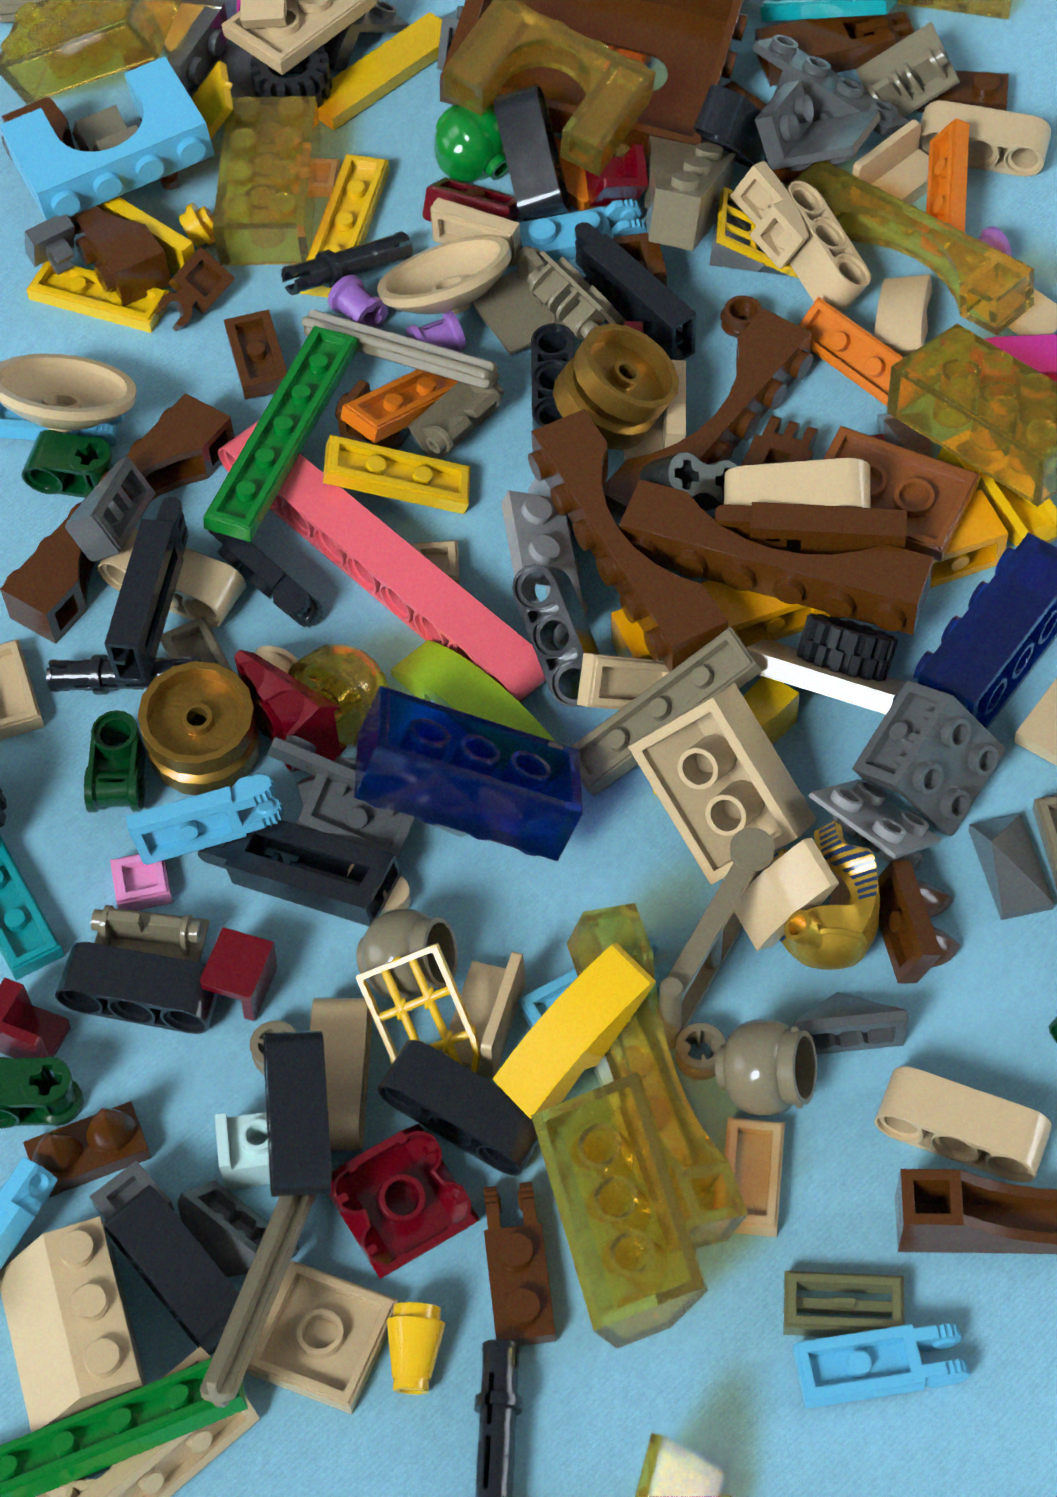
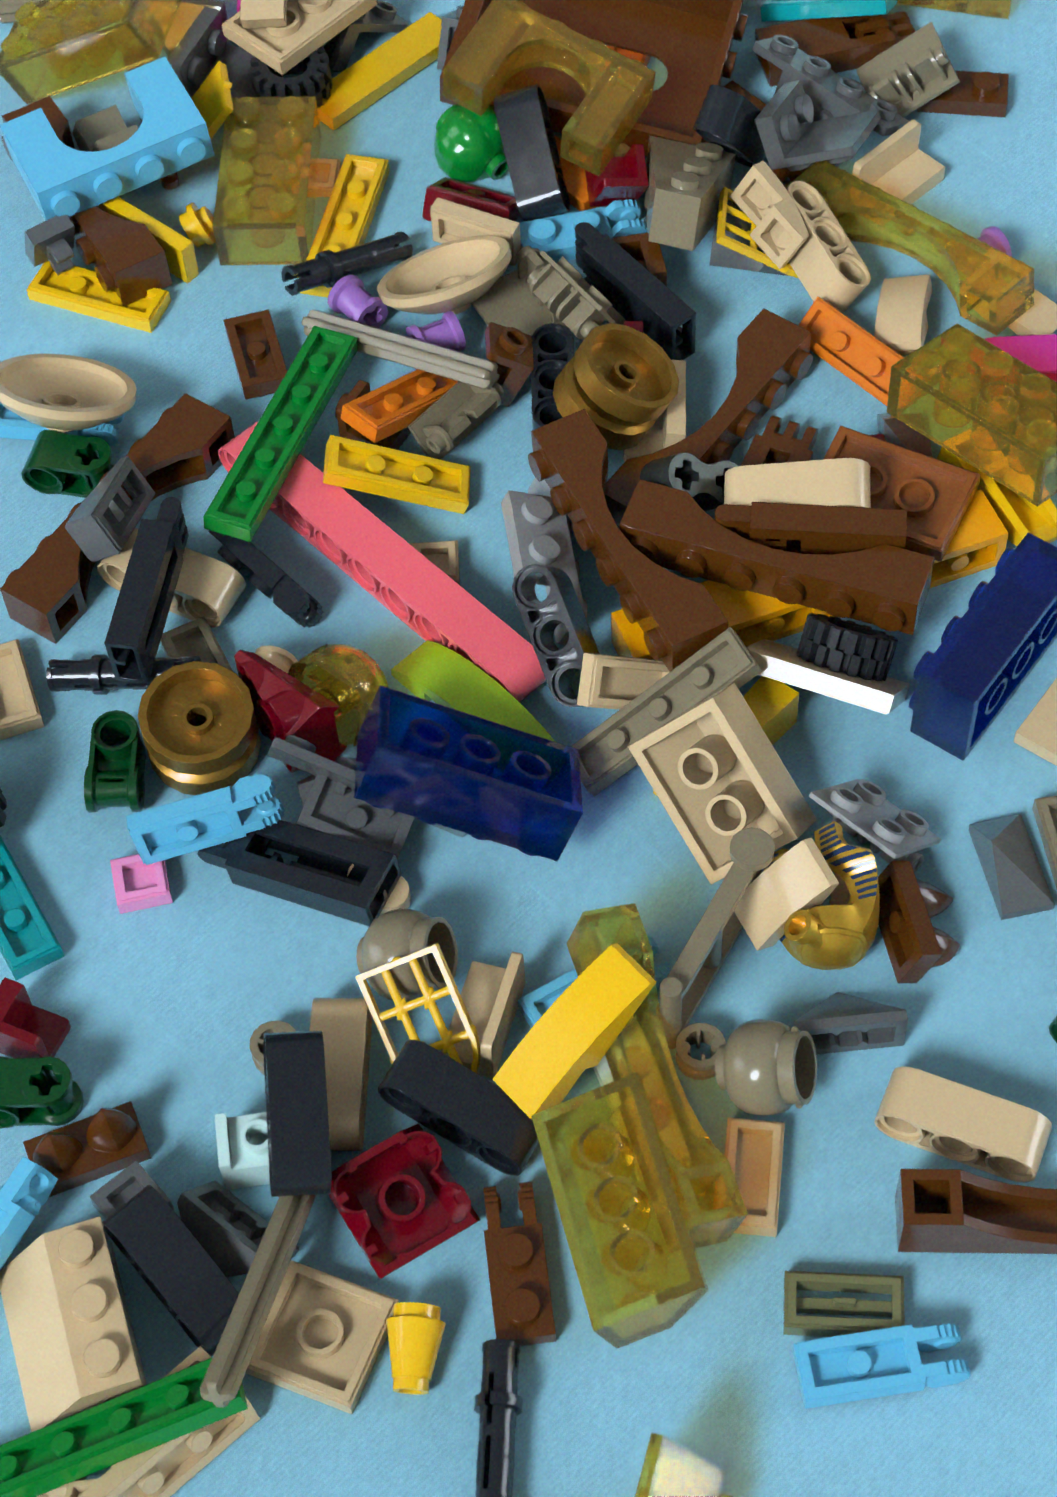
black beam [55,942,219,1034] -> none
dark tan hinge [91,905,210,963] -> none
reddish brown plate [154,247,235,332] -> none
dark red panel [200,927,278,1021] -> none
reddish brown plate [720,295,762,338] -> none
dark grey bracket [852,680,1005,836] -> none
tan beam [918,101,1051,177] -> none
orange tile [924,118,970,259] -> none
none -> reddish brown bracket [485,322,534,407]

